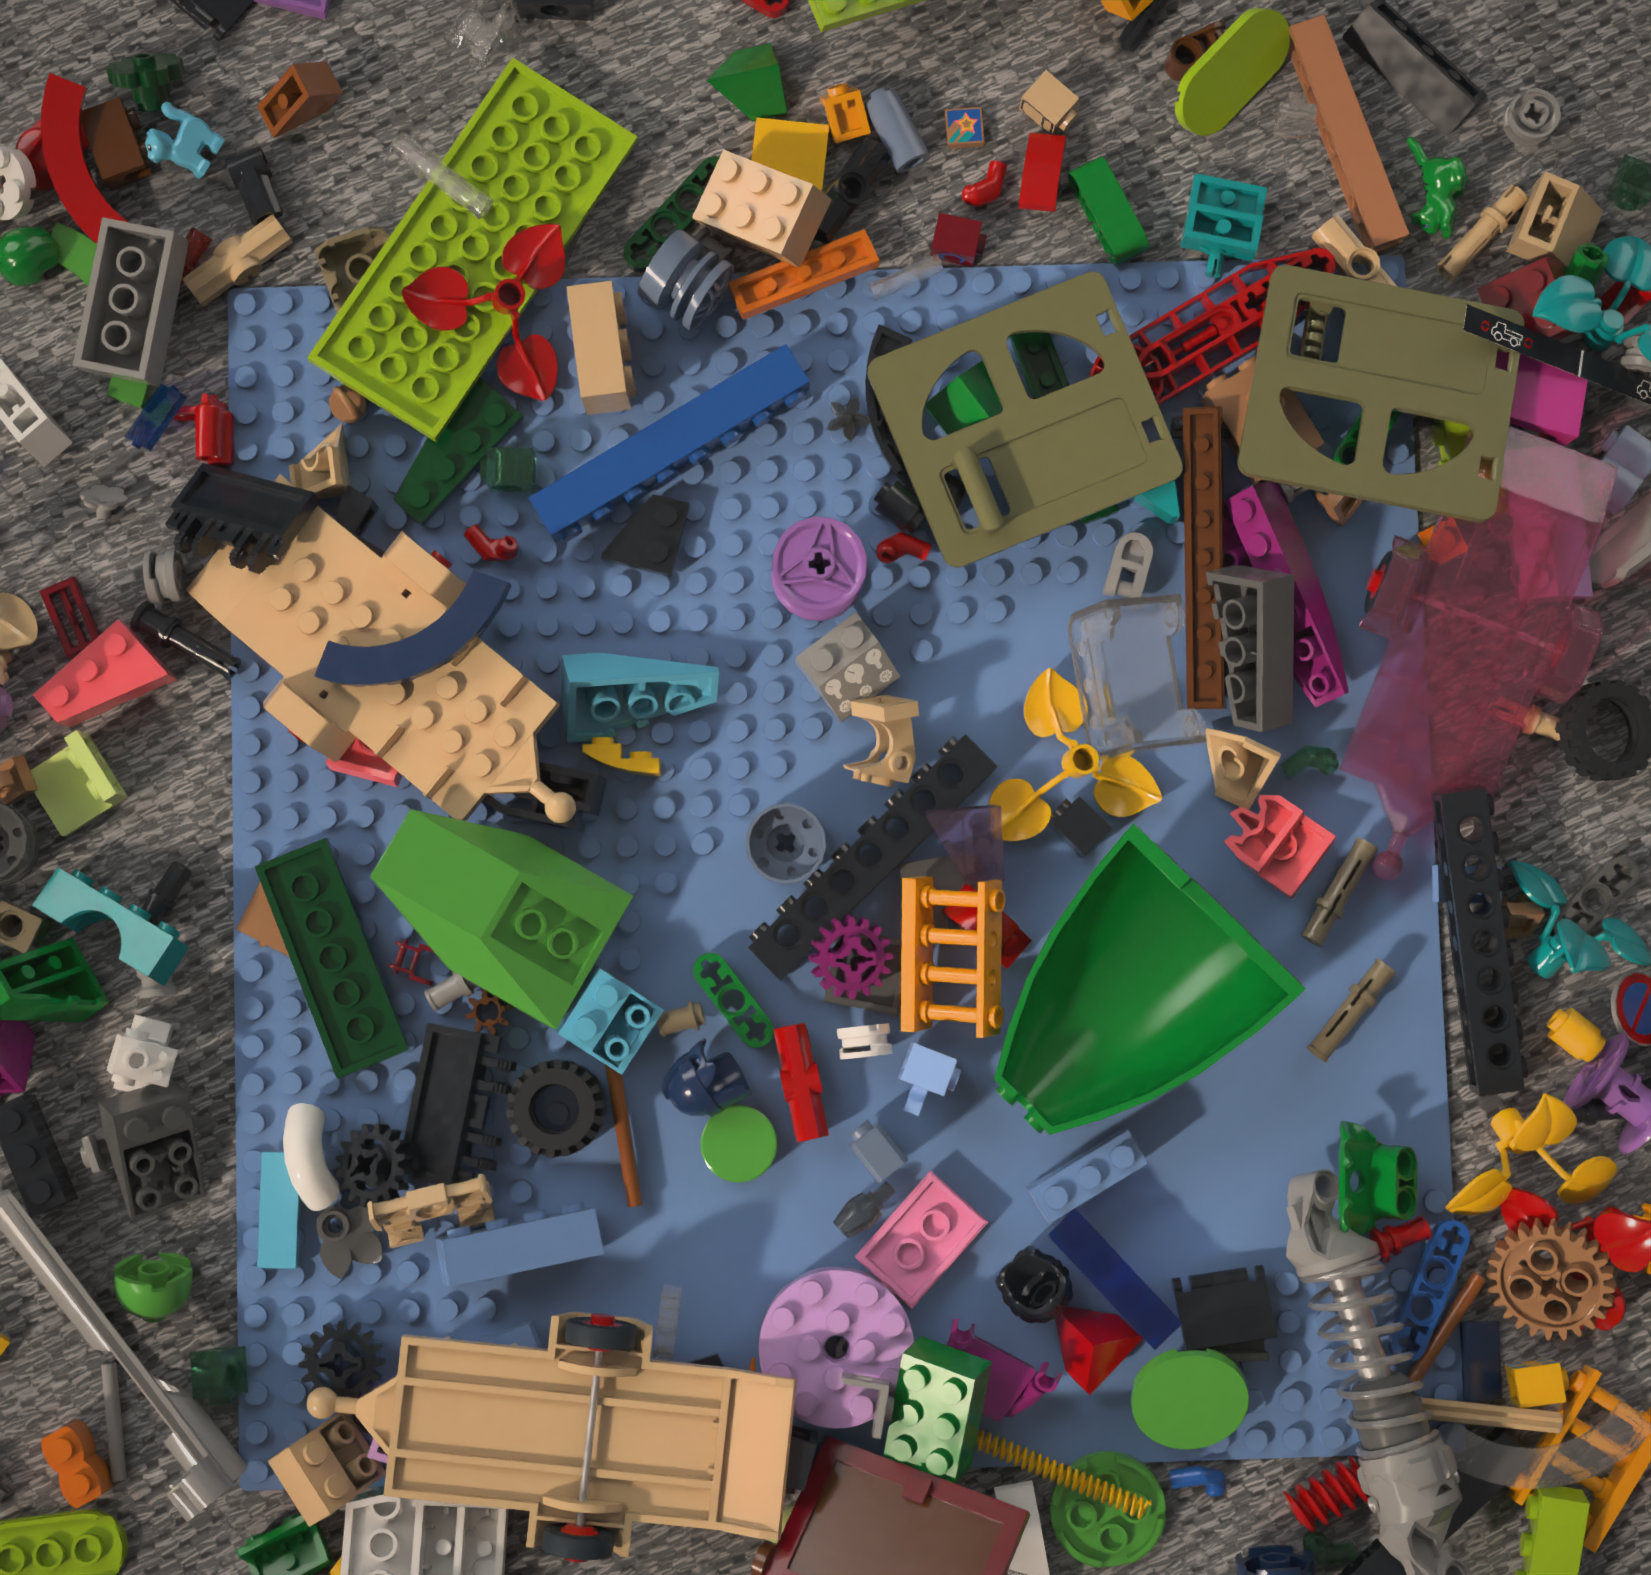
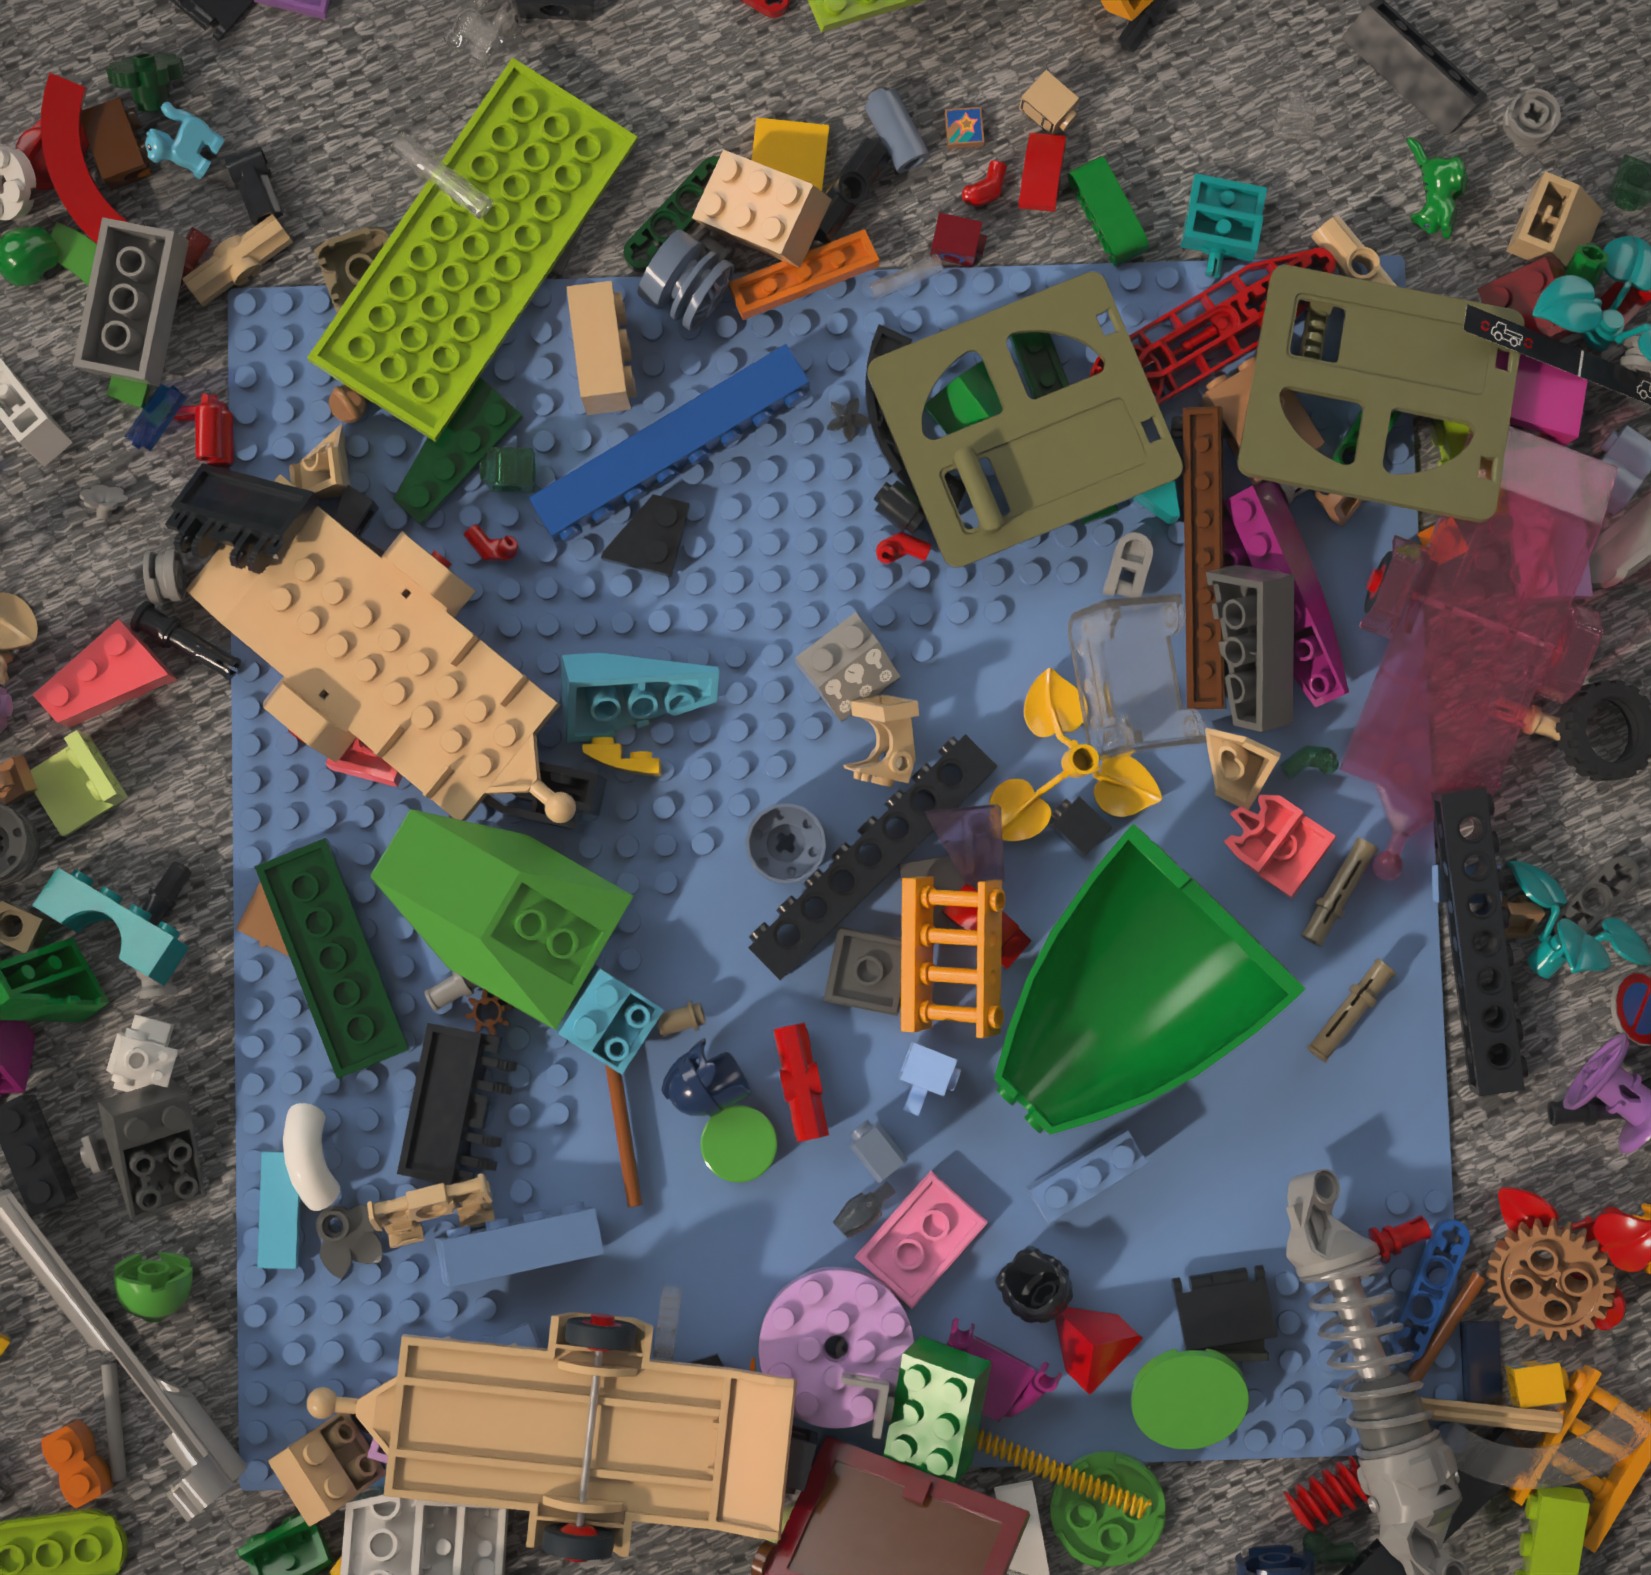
dark red tile [39,576,101,660] -> none
clear green brick [190,1346,248,1405] -> none
dark orange slope [257,61,343,138] -> none
black gear [298,1319,385,1398] -> none
dark blue tile [314,570,512,687] -> none
black gear [335,1124,415,1207] -> none
dark red piece [388,939,434,986] -> none
red plant [402,224,565,401] -> none
black tyre [506,1060,607,1158] -> none
green beam [693,953,774,1048] -> none
green slope [706,43,787,122] -> none
medium lavender piece [771,517,867,621] -> none
magenta gear [808,914,893,1000] -> none
light orange bracket [819,83,871,144] -> none
white wheel [837,1023,893,1060] -> none
clear blue brick [1043,1208,1183,1350] -> none
reddish brown piece [1164,20,1226,81] -> none
blue arm [1169,1466,1227,1497] -> none
lime tile [1175,7,1290,136] -> none
nougat piece [1288,14,1409,253] -> none
green piece [1338,1121,1418,1236] -> none
tan pin [1436,185,1528,282] -> none
yellow plant [1444,1093,1618,1215] -> none
yellow brick [1546,1007,1606,1063] -> none

